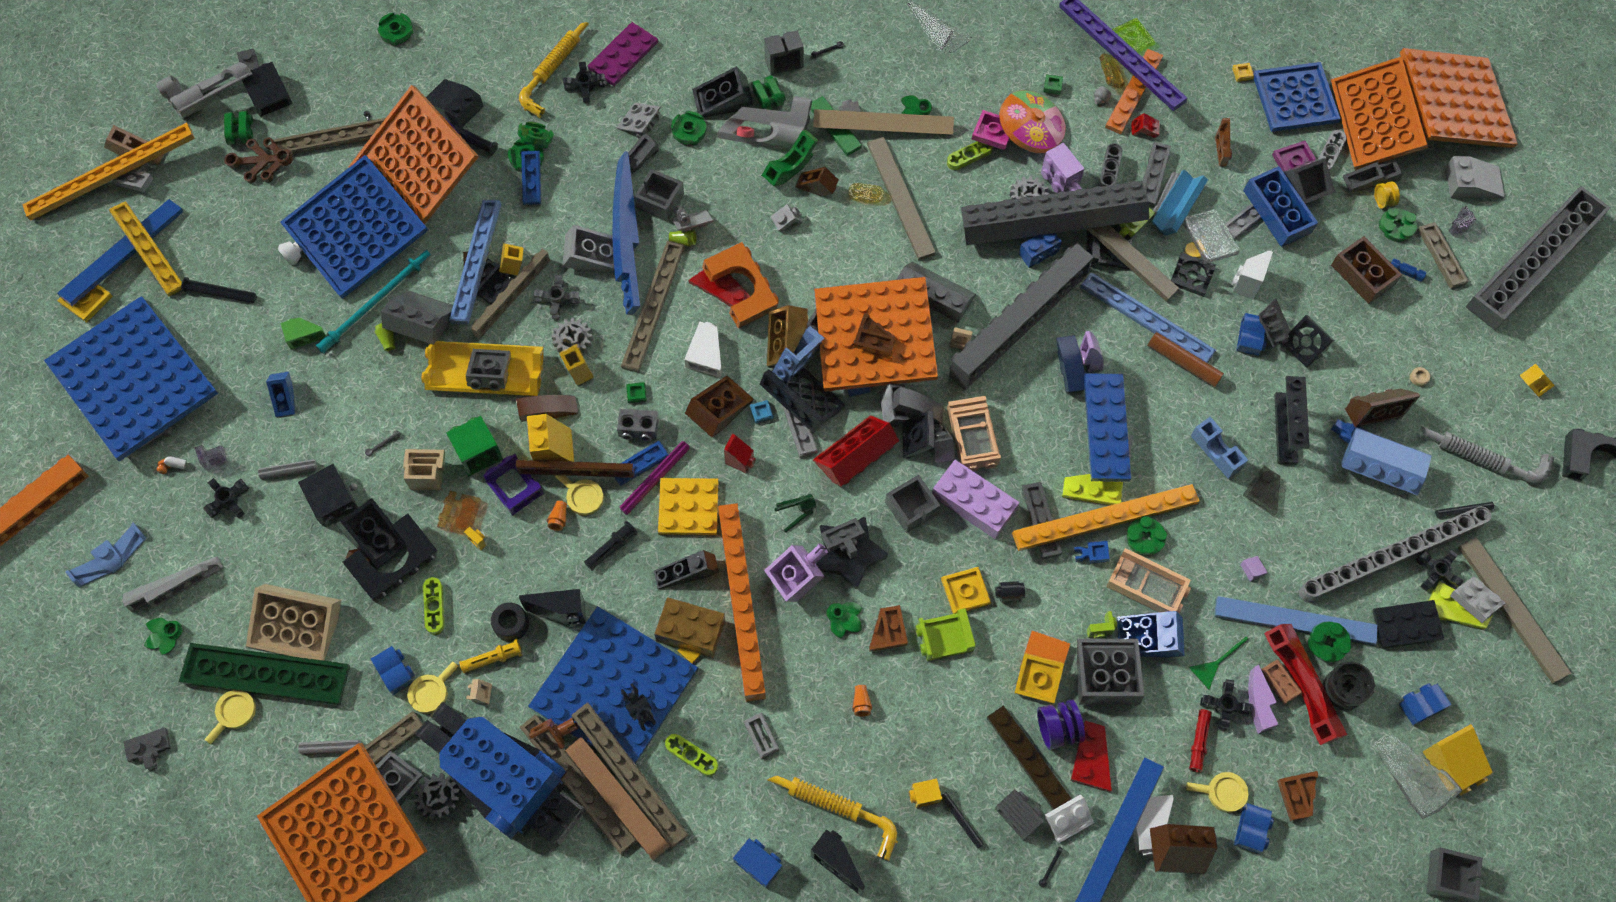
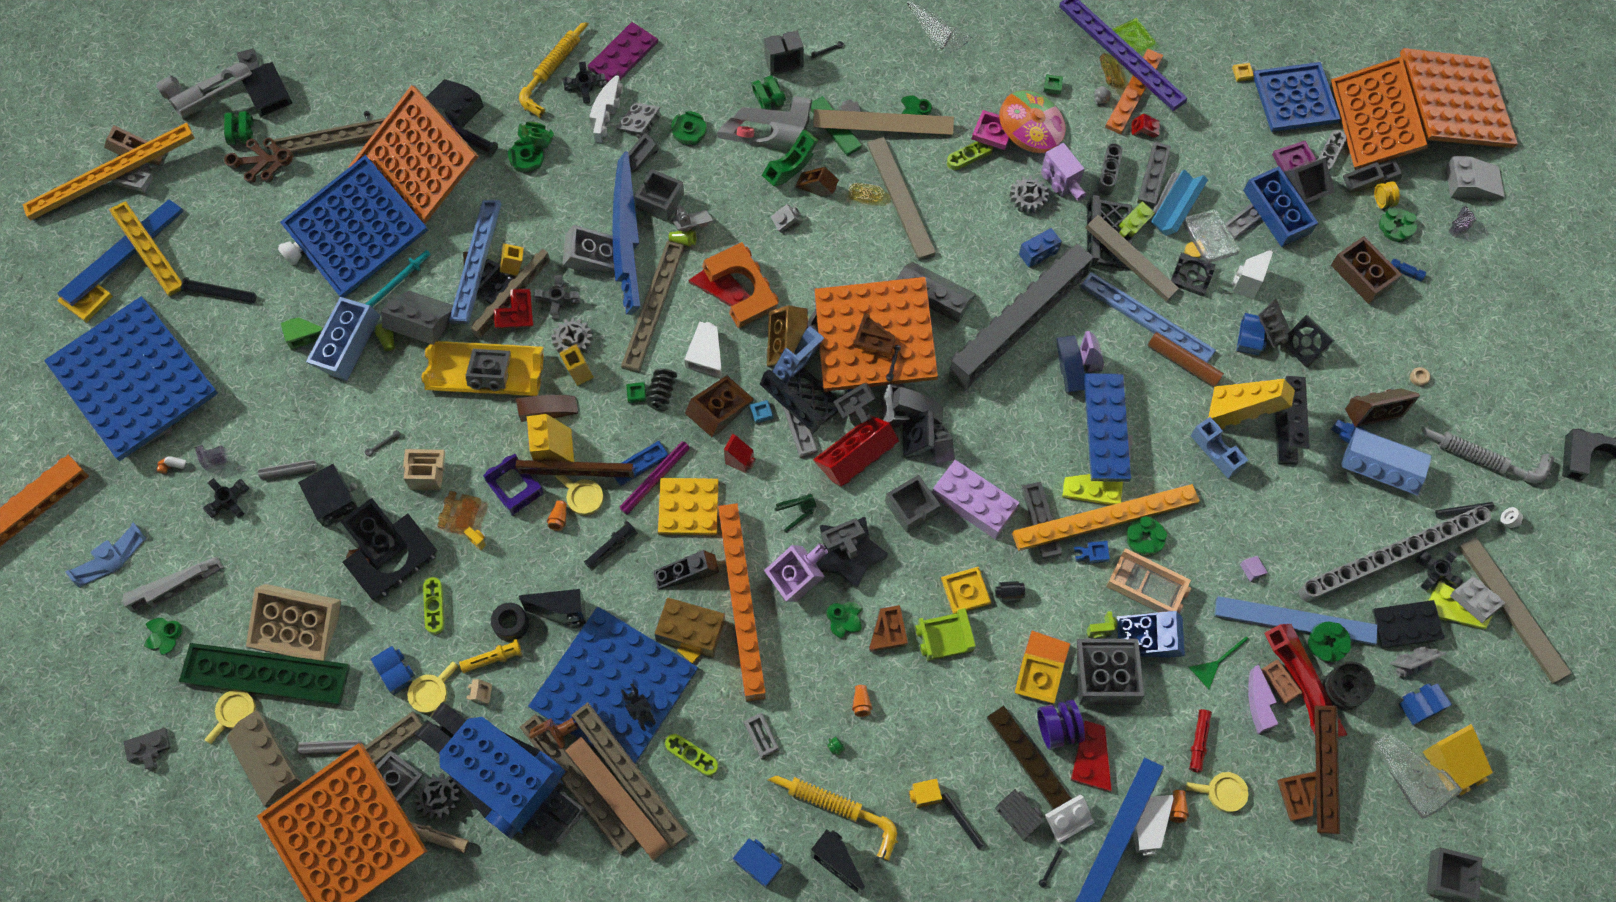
blue slope [266,371,295,417] -> none
green plate [378,13,413,46] -> none
green slope [446,416,503,477] -> none
blue tile [521,151,541,205] -> none
flat silver brick [617,409,659,441] -> none
black slope [692,66,753,118] -> none
light nougat door [947,396,1001,472] -> none
tan tile [950,327,973,350] -> none
dark grey brick [961,181,1149,245] -> none
reddish brown slope [1150,824,1217,874] -> none
black pin [1200,679,1253,731] -> none
dark orange wing [1215,118,1232,166] -> none
blue brick [1234,803,1274,854] -> none
clear smoke wing [1242,465,1280,517] -> none
dark tan tile [1417,222,1469,289] -> none
dark grey brick [1466,186,1611,330] -> none
yellow panel [1520,364,1555,397] -> none
none -> dark tan slope [226,710,302,807]
none -> medium blue slope [306,297,380,381]
none -> tan pin [410,821,469,854]
none -> red plate [494,289,533,328]
none -> white slope [589,76,623,143]
none -> pearl dark grey piece [645,368,678,411]
none -> green plate [827,736,845,756]
none -> dark grey hinge [834,383,876,423]
none -> black hinge [886,345,901,382]
none -> orange cone [1169,790,1189,823]
none -> yellow wedge [1208,379,1295,429]
none -> reddish brown tile [1315,706,1340,834]
none -> light grey hinge [1390,647,1447,677]
none -> white tile [1500,507,1523,528]

